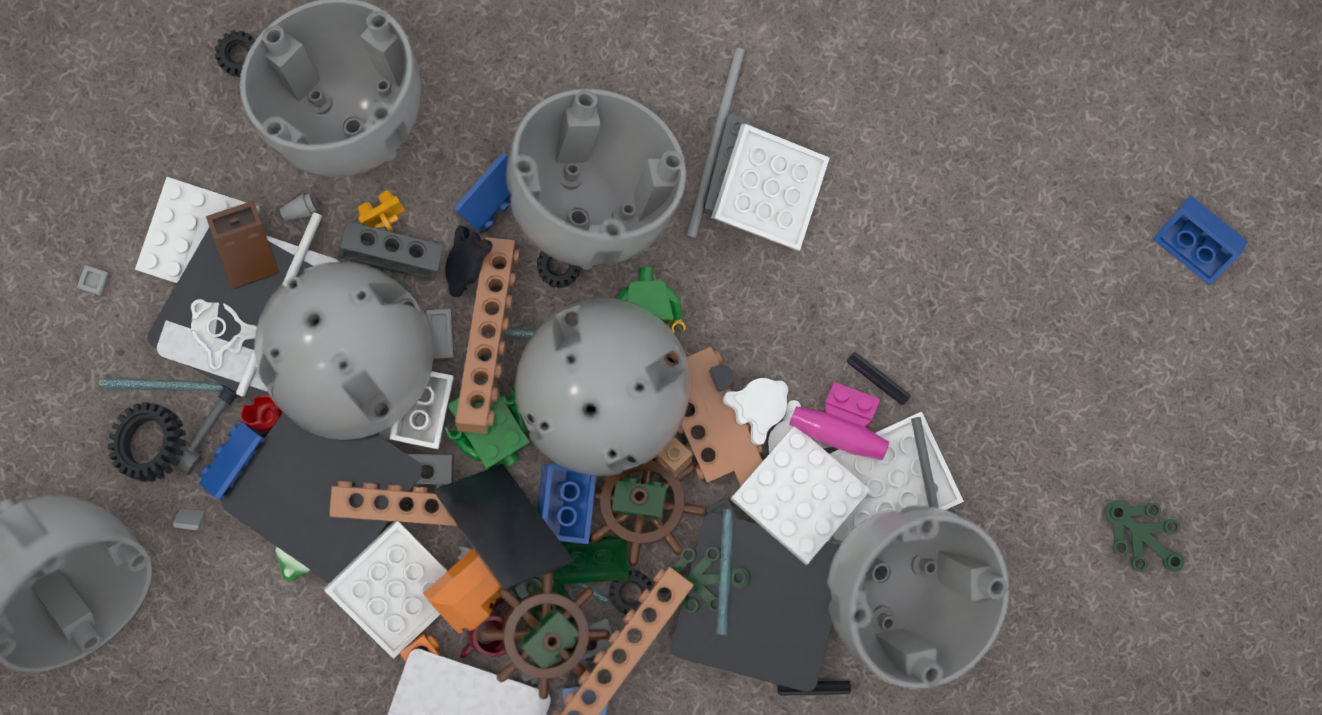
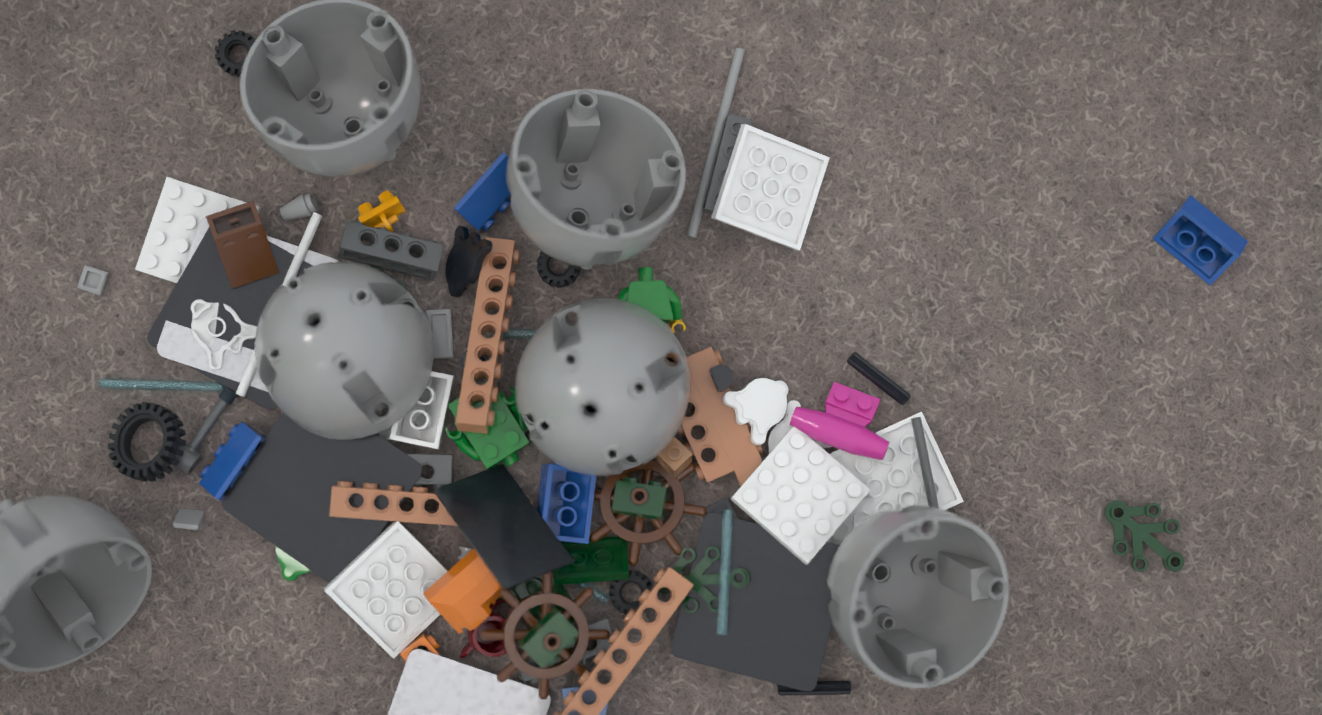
red hair [241,395,281,432] -> none

